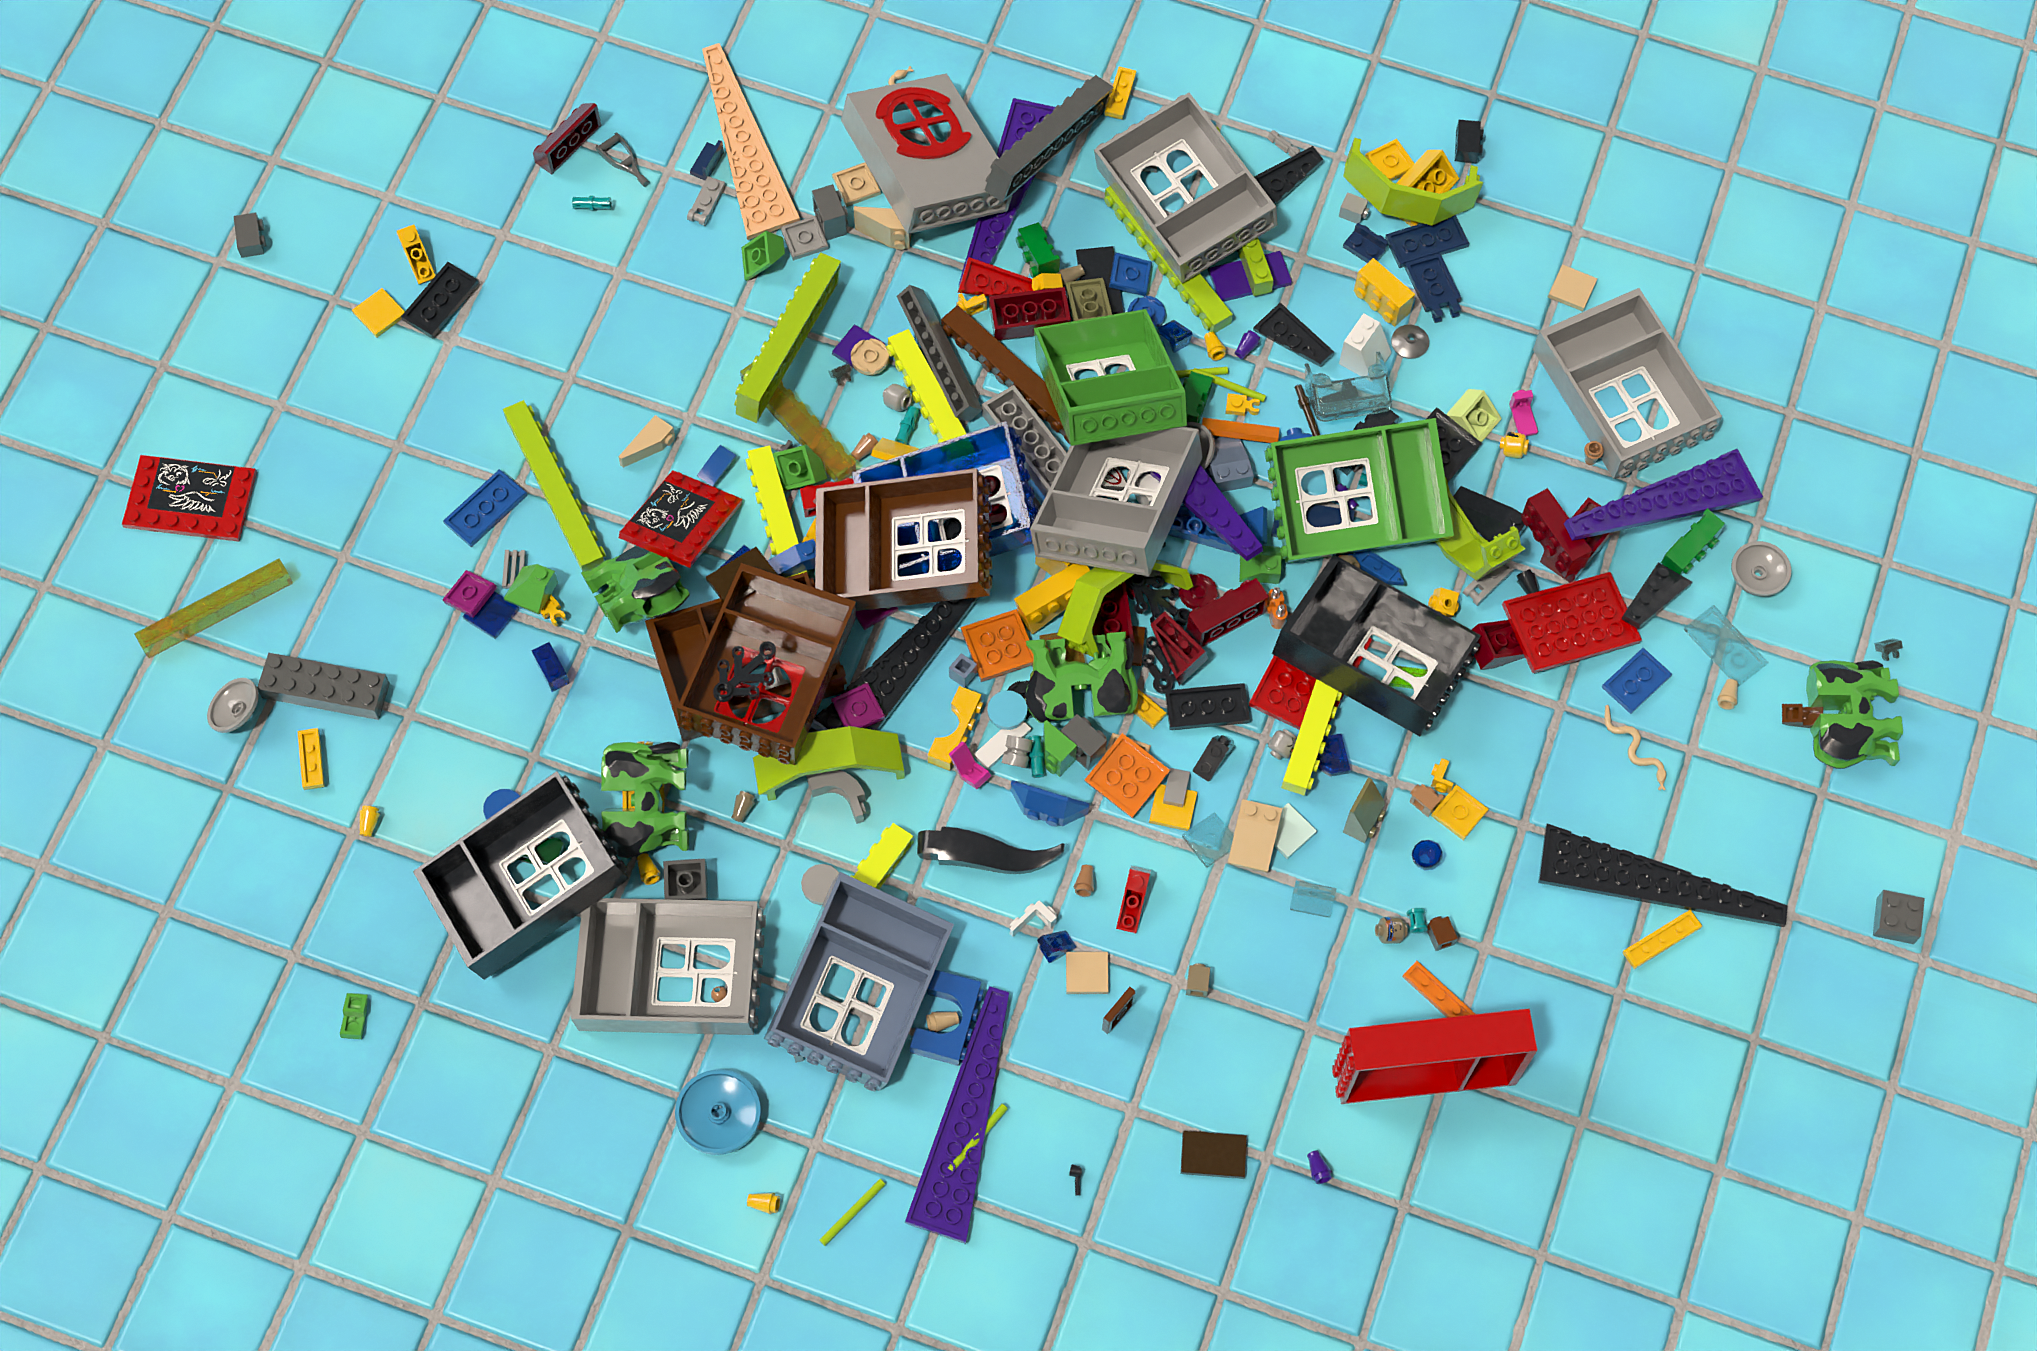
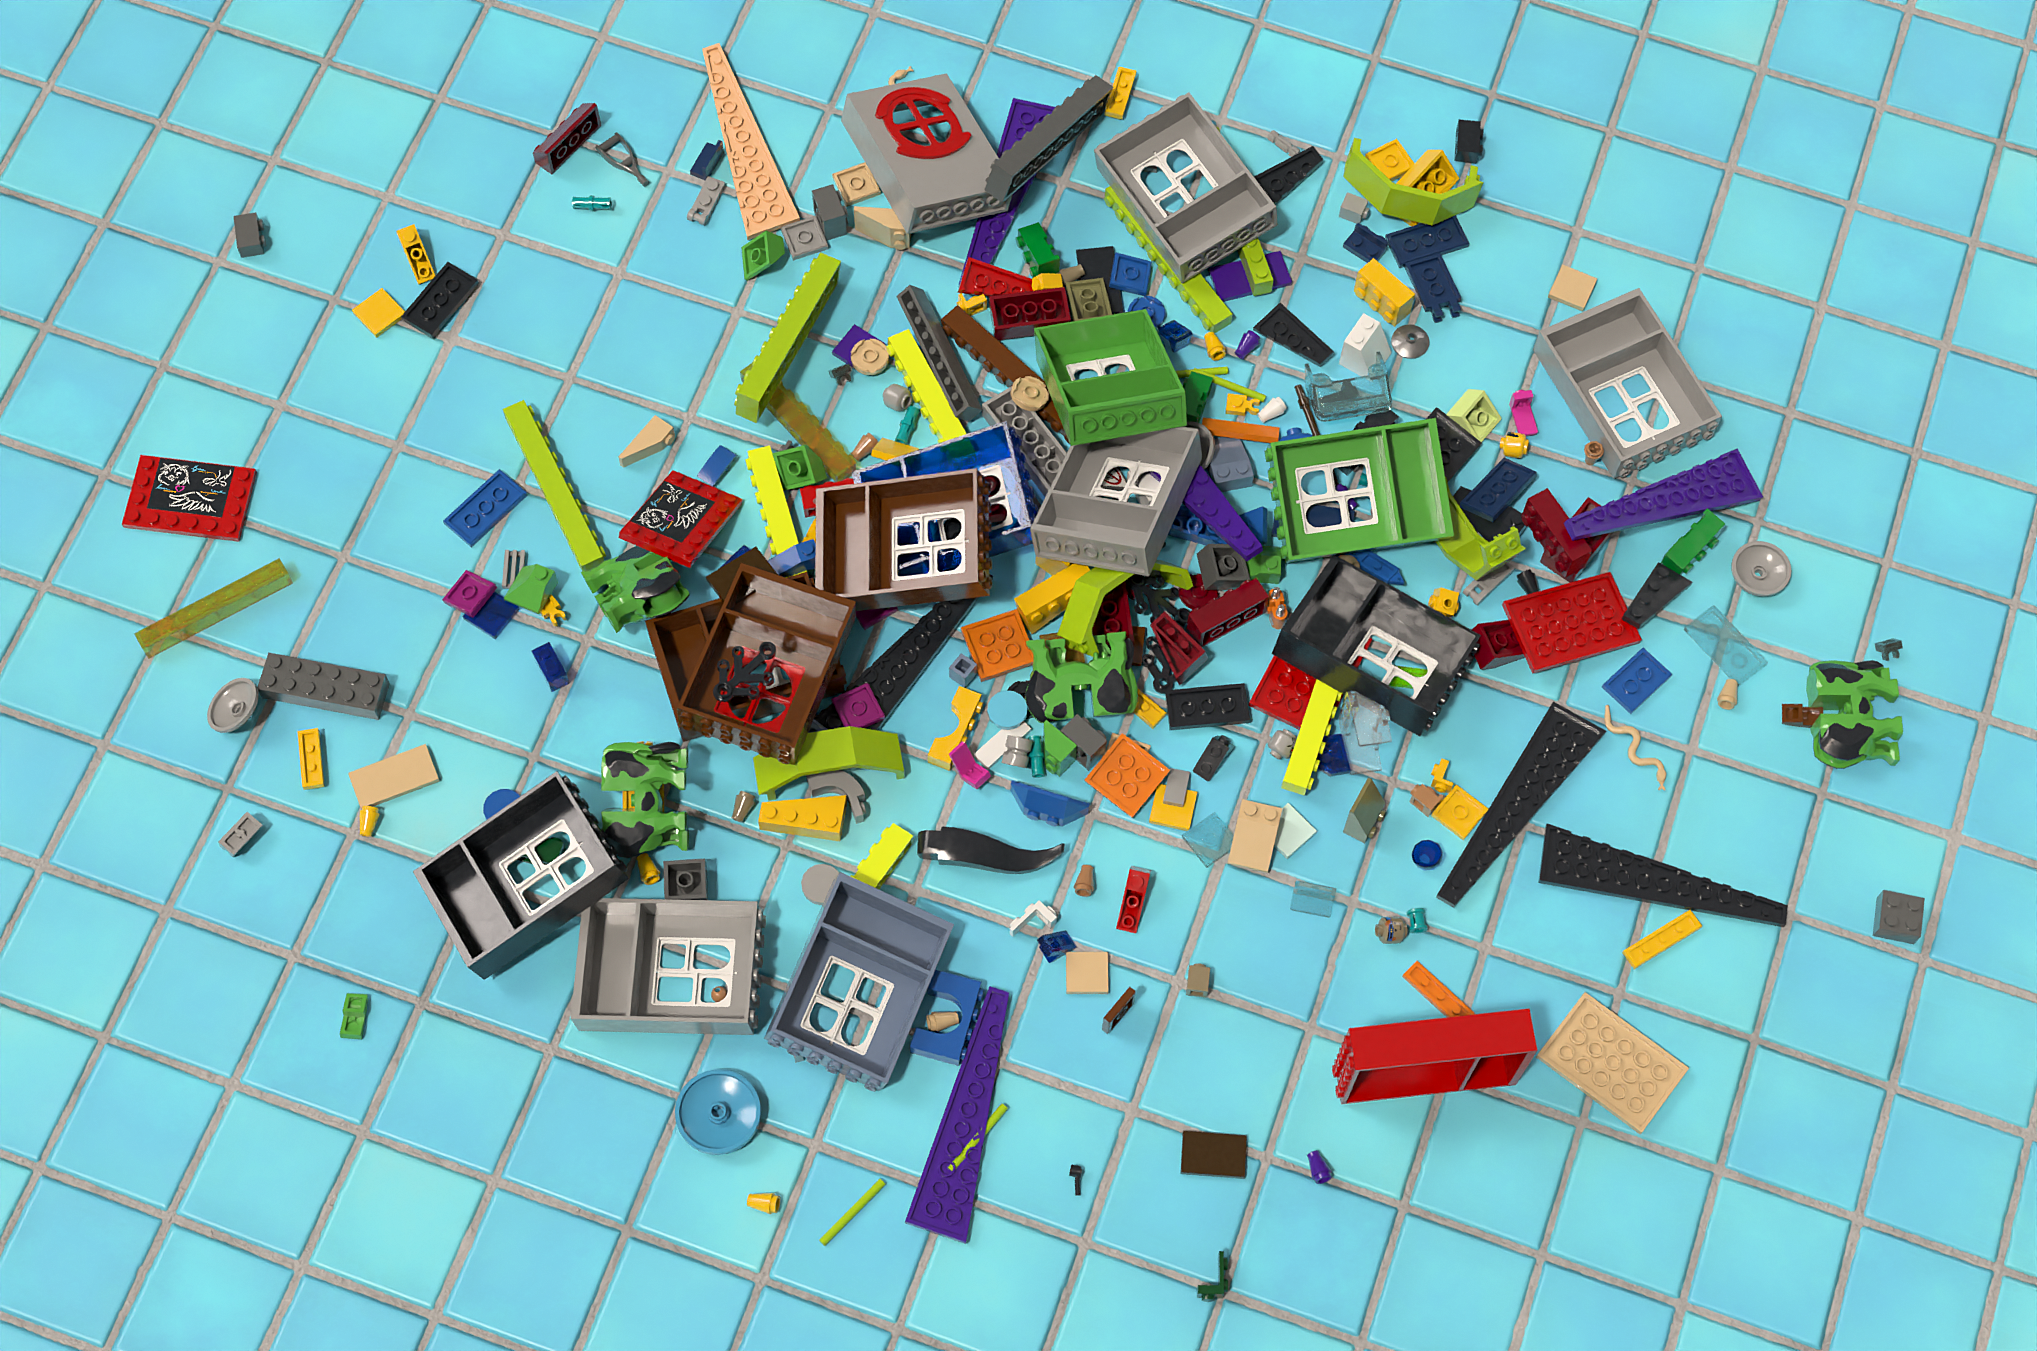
reddish brown brick [1427,916,1458,951] -> none
none -> light grey hinge [218,812,263,857]
none -> tan tile [348,744,439,810]
none -> yellow wedge [758,795,847,841]
none -> tan tile [1010,376,1049,411]
none -> dark green bracket [1196,1251,1228,1302]
none -> dark grey brick [1197,544,1250,590]
none -> white cone [1257,397,1287,423]
none -> clear windscreen [1339,691,1392,775]
none -> black wing [1436,701,1606,908]
none -> dark blue tile [1460,458,1537,522]
none -> tan plate [1536,992,1689,1134]

